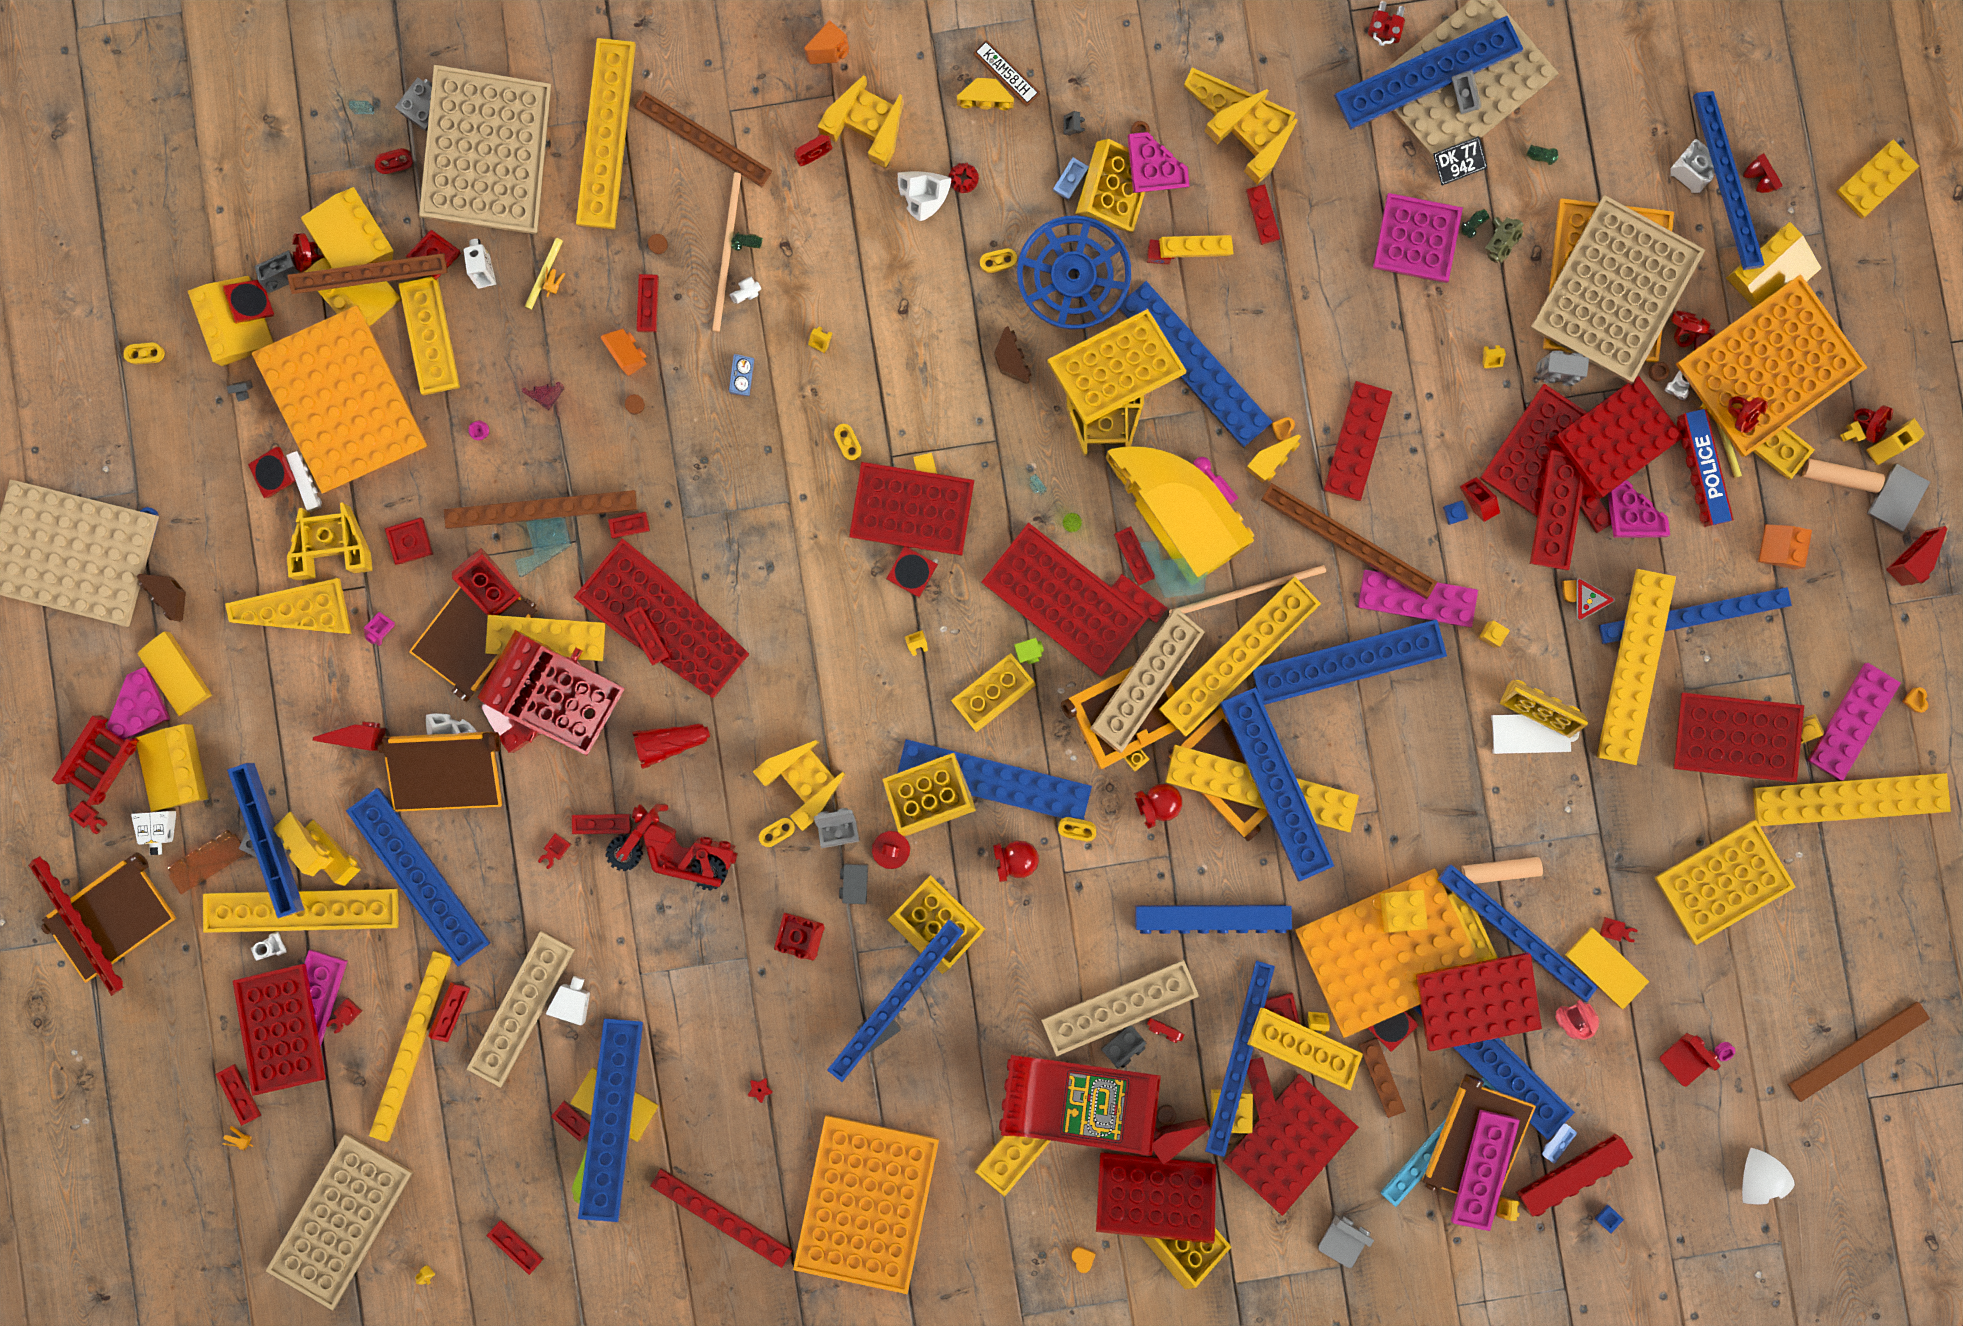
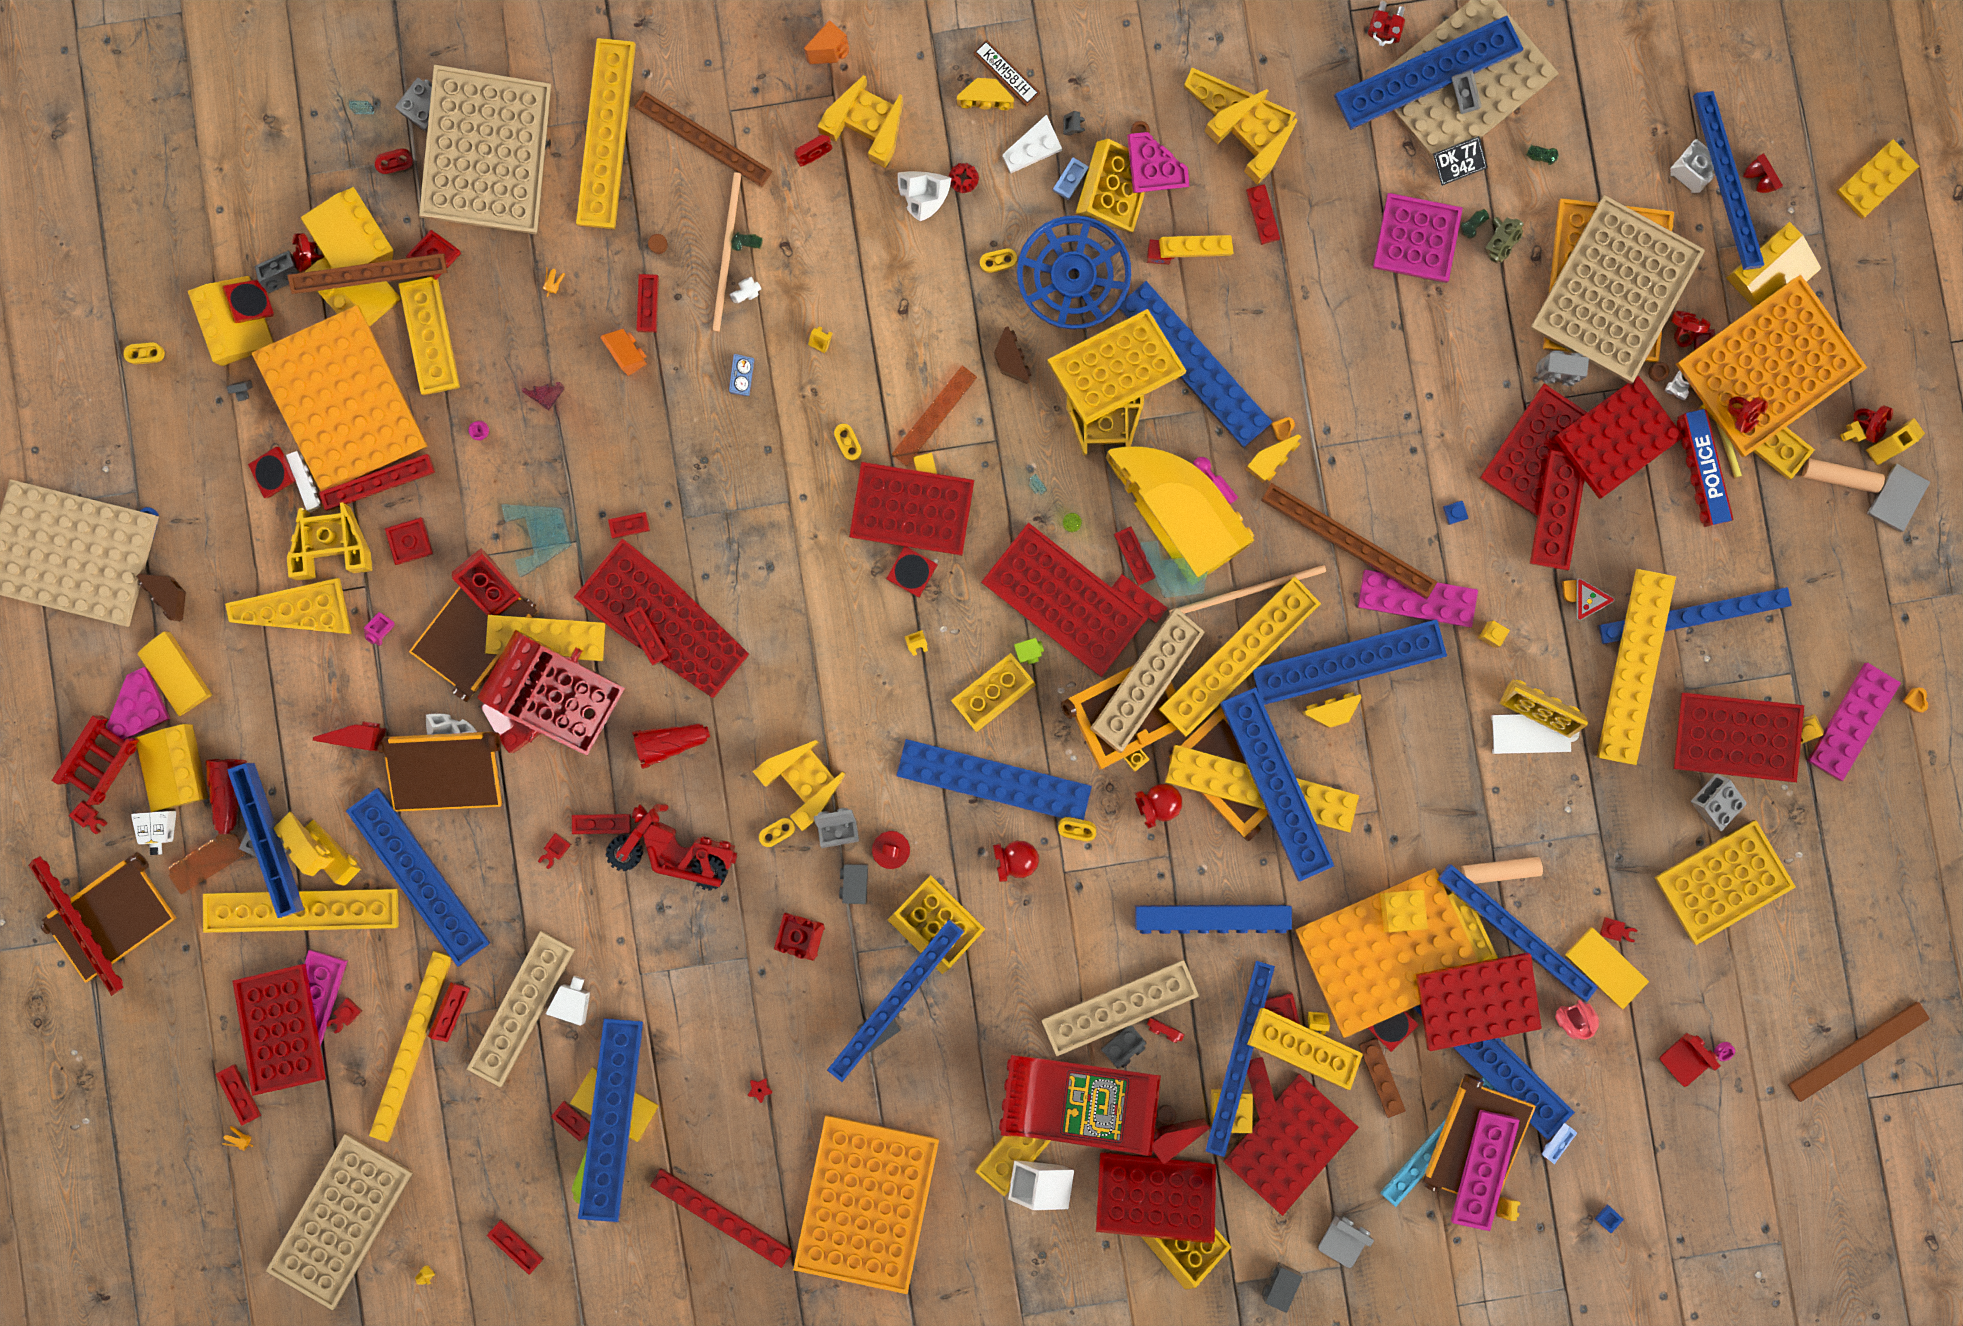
white plate [251,931,287,961] -> none
dark orange plate [444,490,638,529] -> none
white torso [464,239,496,289] -> none
light yellow bar [525,238,563,310] -> none
dark orange tile [625,394,645,414] -> none
yellow slope [882,753,976,837] -> none
light orange tile [1071,1247,1096,1273] -> none
red plate [1323,381,1392,502] -> none
red slope [1460,477,1500,522] -> none
yellow tile [1482,345,1506,368] -> none
red brick [1516,1134,1633,1217] -> none
red plate [1580,480,1612,533] -> none
dark pink plate [1608,480,1670,538] -> none
white brick [1742,1148,1795,1204] -> none
yellow plate [1753,773,1951,826] -> none
orange slope [1758,524,1812,570] -> none
red slope [1886,526,1948,586] -> none
none -> red cone [205,759,247,834]
none -> red plate [319,454,435,511]
none -> clear orange tile [892,365,977,467]
none -> white wing [1002,115,1062,174]
none -> white slope [1008,1160,1074,1210]
none -> dark grey brick [1262,1262,1303,1313]
none -> yellow slope [1302,692,1361,728]
none -> light grey brick [1691,773,1747,831]

